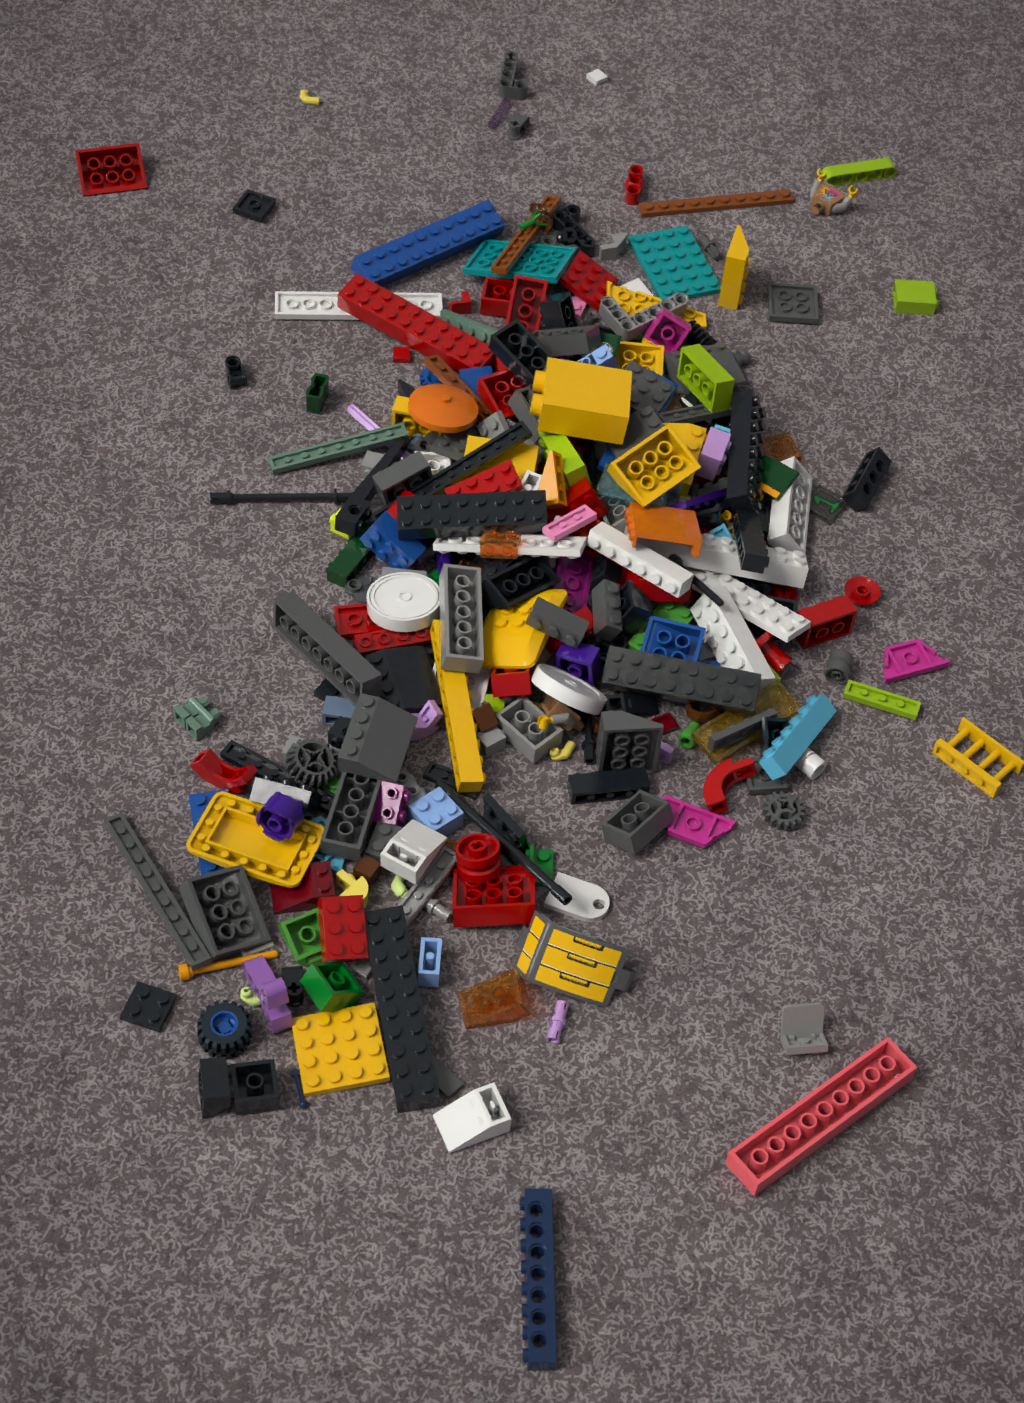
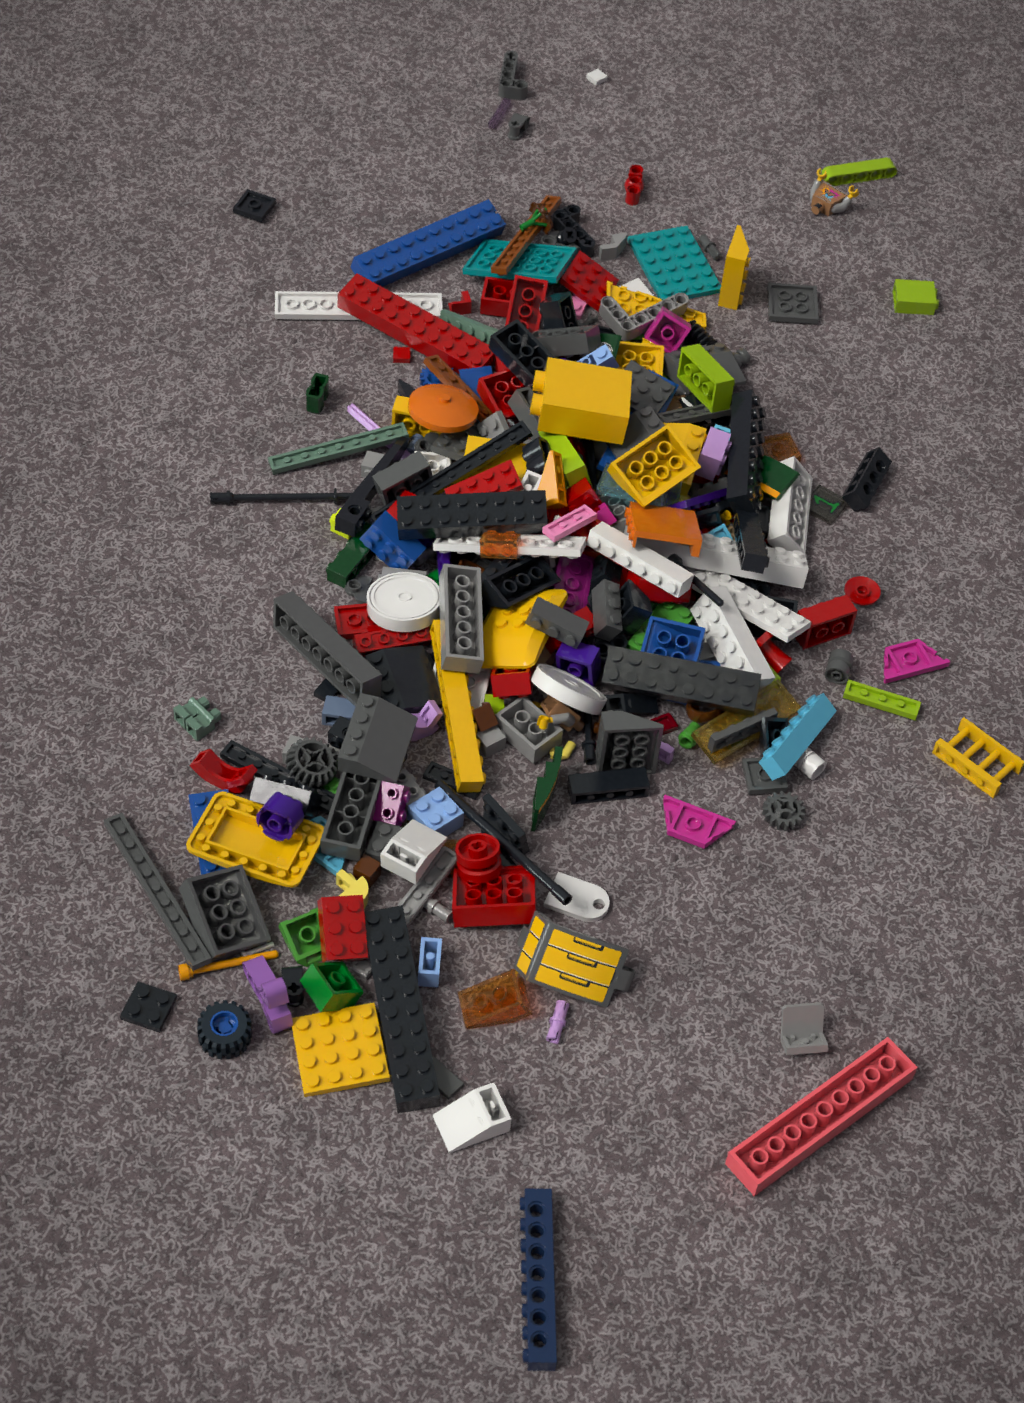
red slope [75,143,147,196] -> none
black slope [198,1057,234,1119] -> none
black piece [225,356,247,389] -> none
black brick [231,1059,280,1115] -> none
yellowish green arm [240,987,261,1007] -> none
dark red slope [270,861,335,915] -> none
dark blue hinge [291,1069,308,1109] -> none
light yellow arm [299,90,320,105] -> none
yellowish green arm [391,874,409,899] -> none
green bracket [525,842,553,887] -> none
dark grey brick [601,790,674,855] -> none
dark orange plate [638,189,794,218] -> none
red arch [703,757,758,814] -> none
red gear [770,583,798,600] -> none
none -> black brick [522,437,551,475]
none -> dark green slope [531,746,563,832]
none -> dark pink panel [596,502,617,525]

